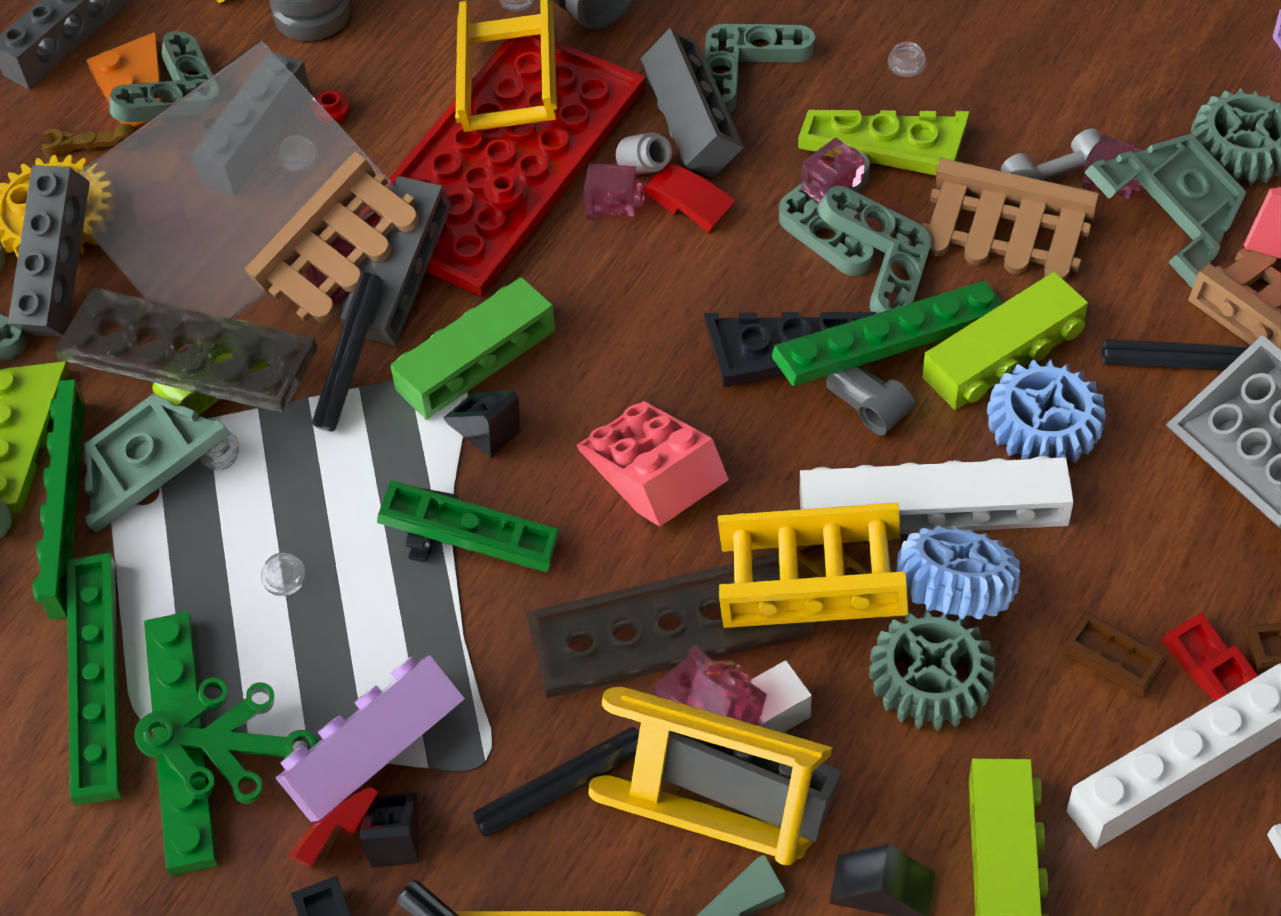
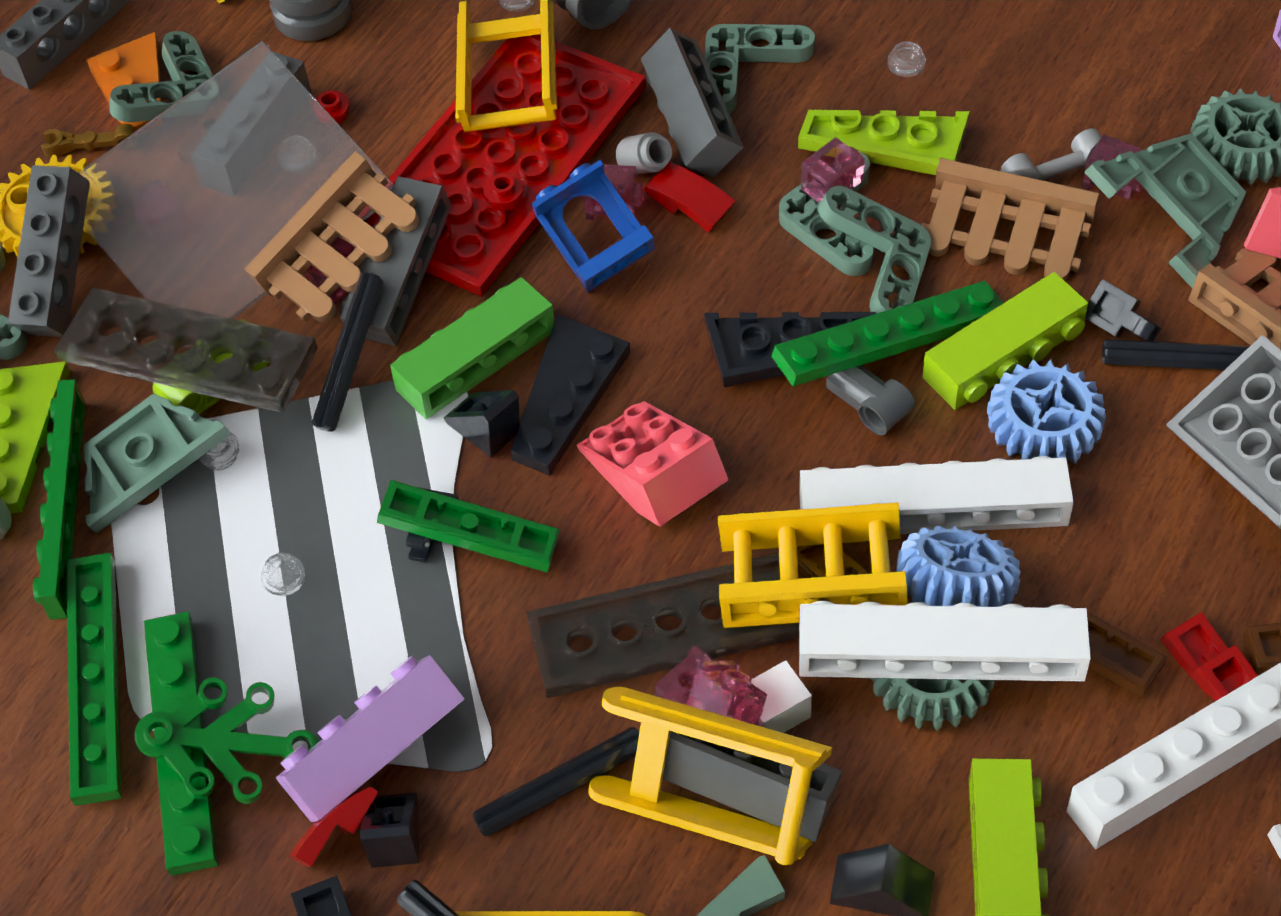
none -> black wing [511,314,630,476]
none -> blue panel [532,160,655,293]
none -> white brick [799,601,1091,682]
none -> plate [1085,279,1162,341]

